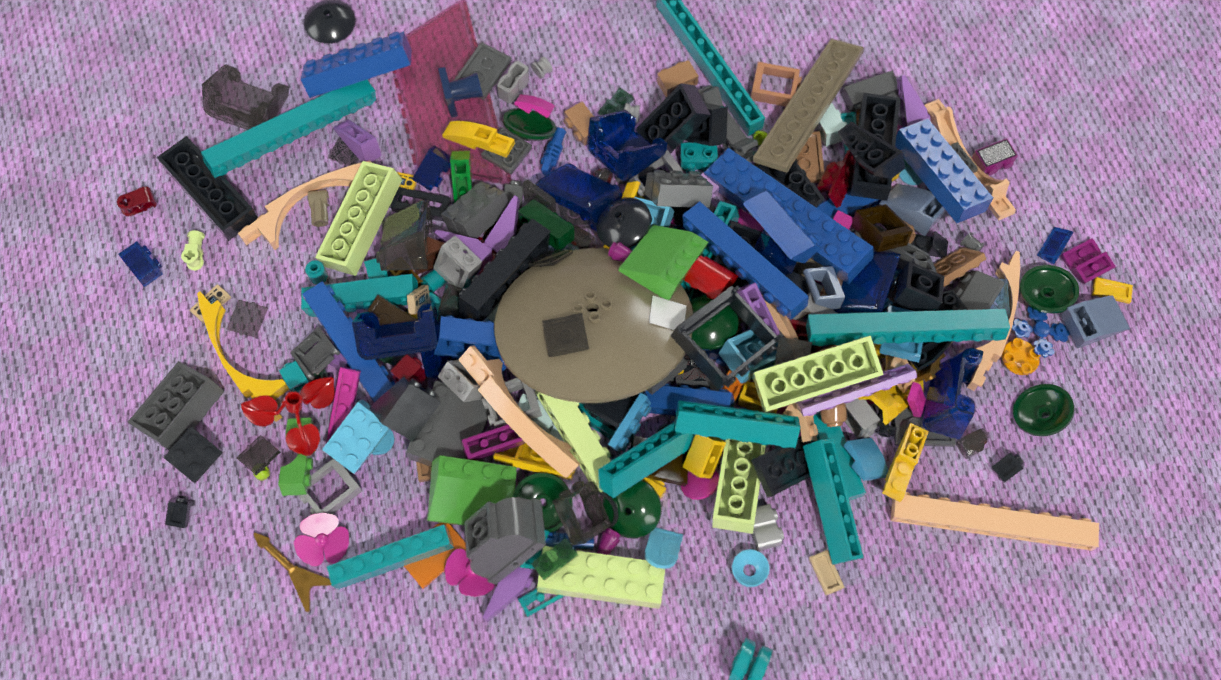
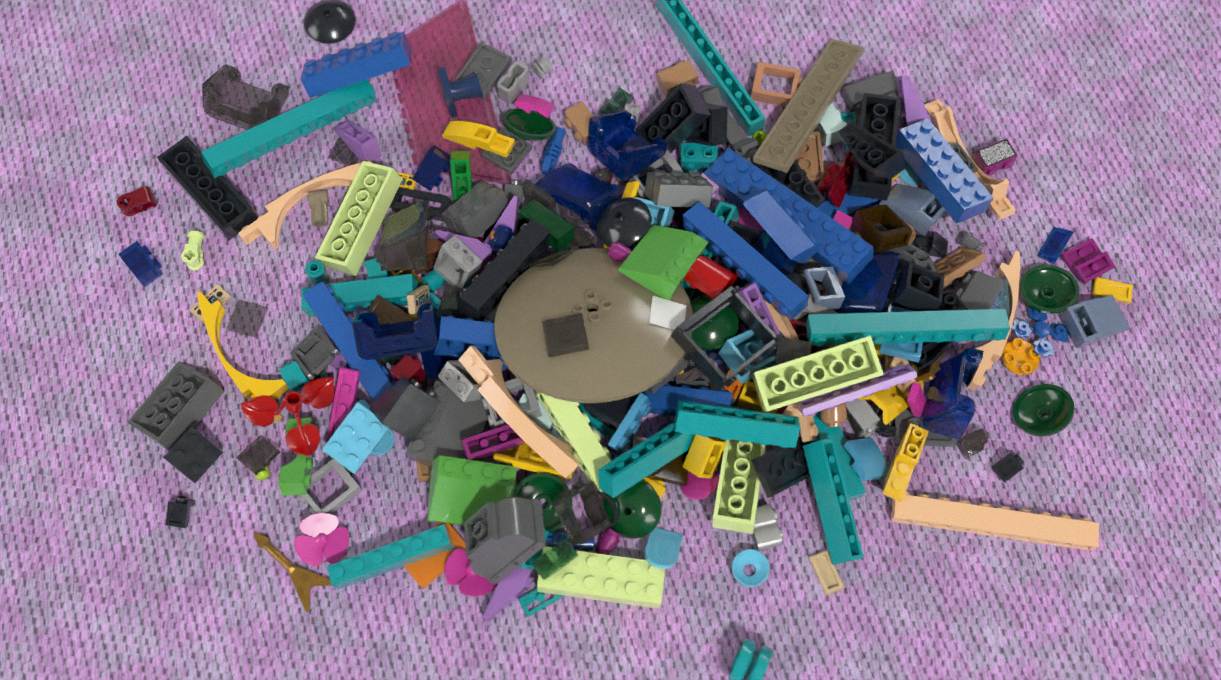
none -> clear blue head [488,225,515,254]

